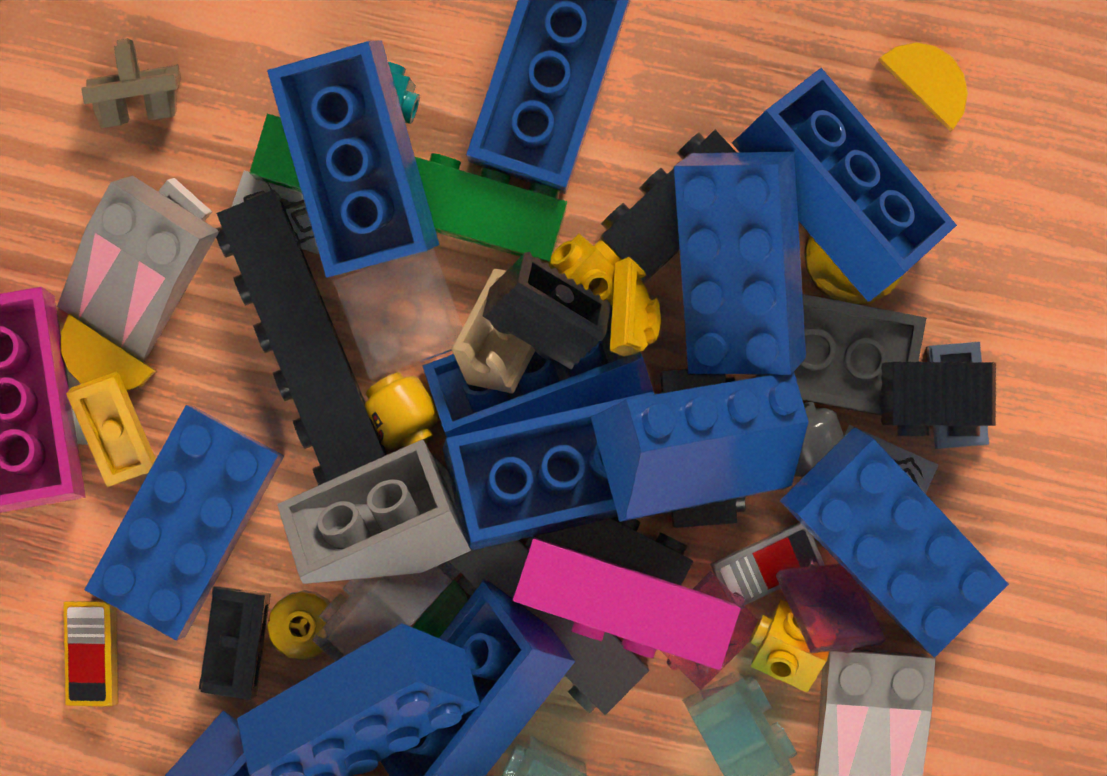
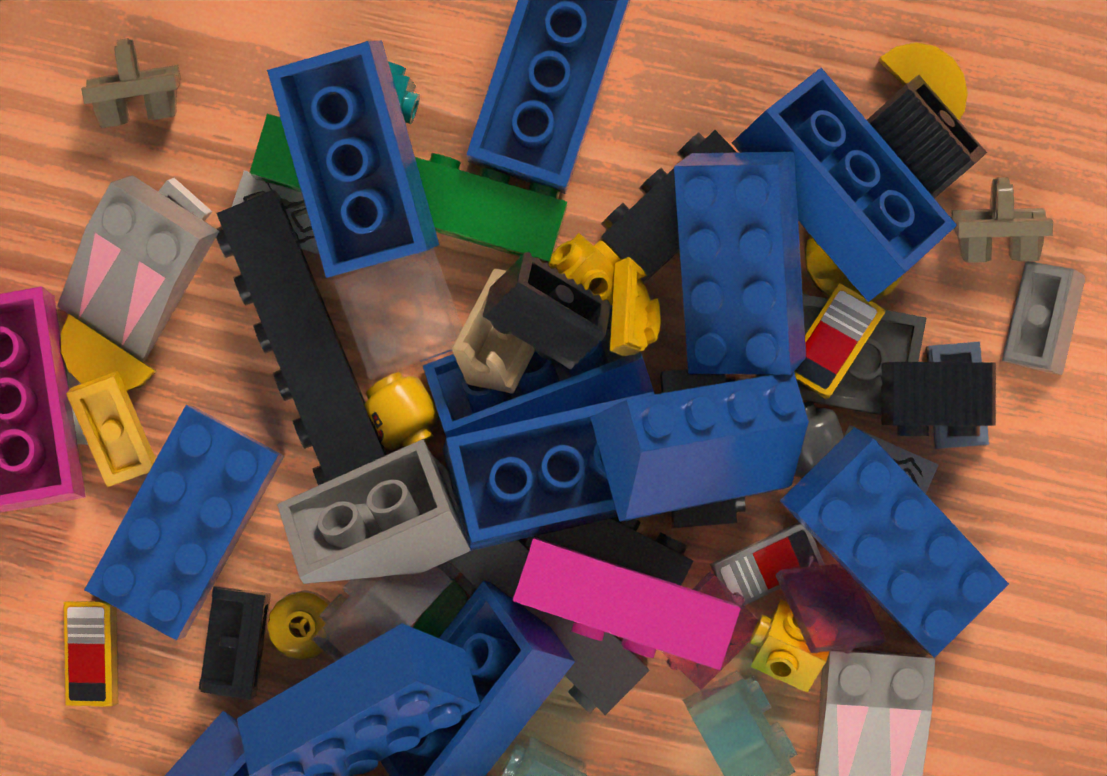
none -> slope [794,283,886,399]
none -> black brick [867,75,987,199]
none -> dark tan hips [951,177,1053,263]
none -> light grey slope [1002,261,1085,375]

